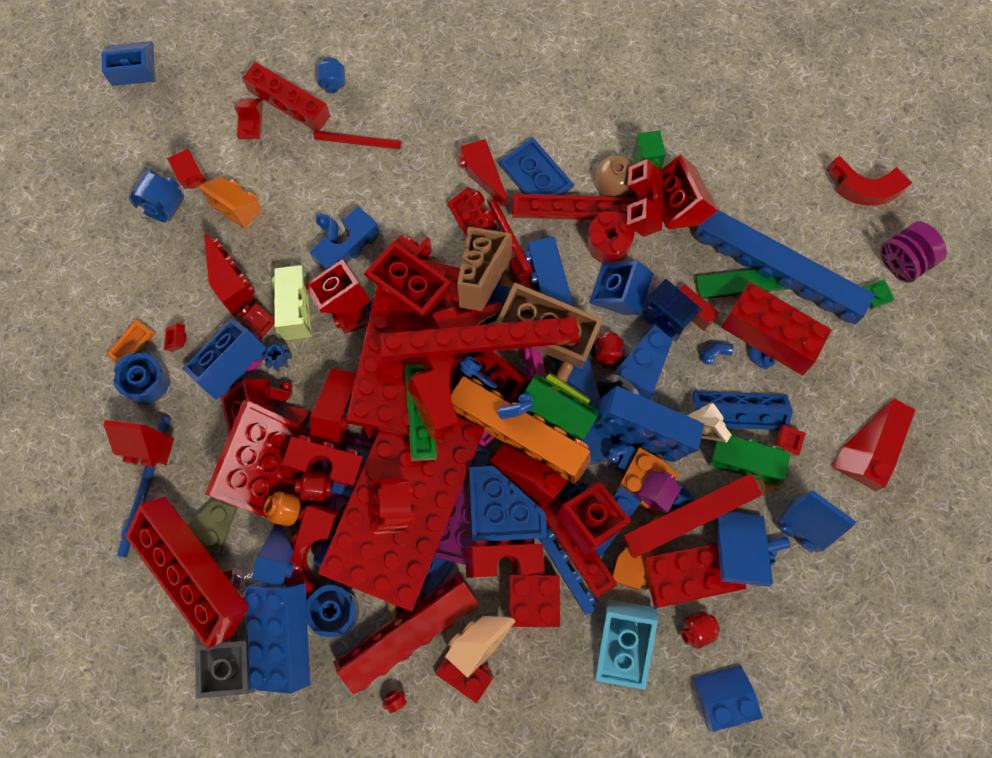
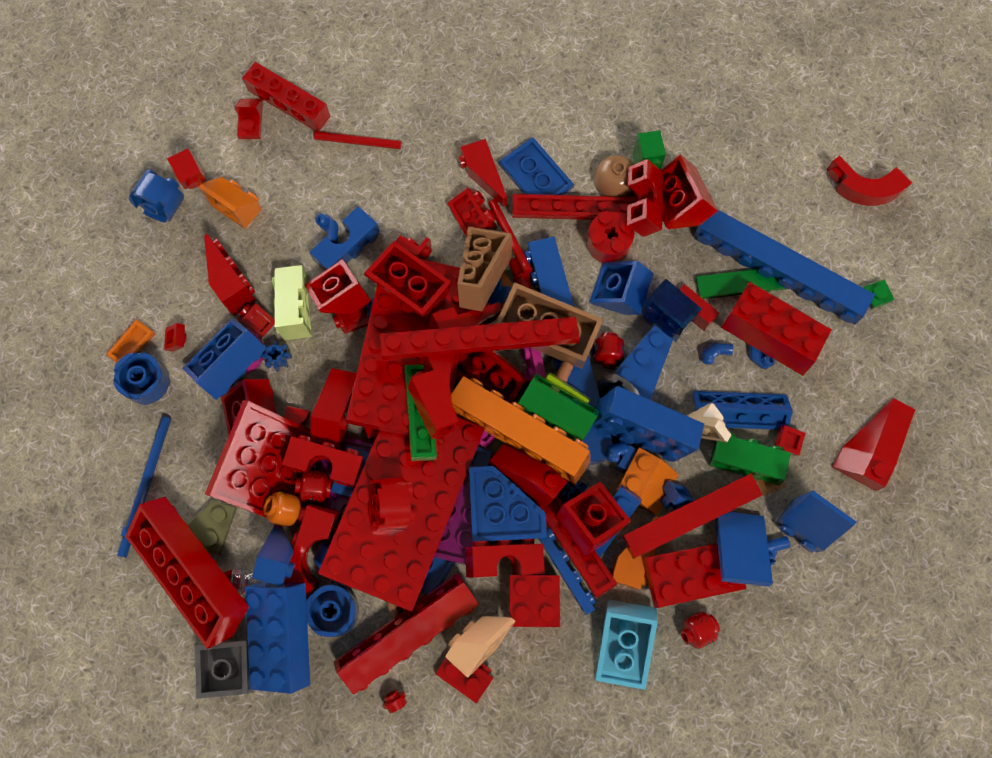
blue slope [101,41,155,86] -> none
red slope [103,420,174,468] -> none
red arm [265,382,293,401] -> none
blue head [317,58,345,93] -> none
blue plate [459,355,498,388] -> none
blue arm [498,394,534,420] -> none
magenta brick [637,470,681,513] -> none
blue slope [693,665,763,732] -> none
magenta wheel [880,221,947,283] -> none

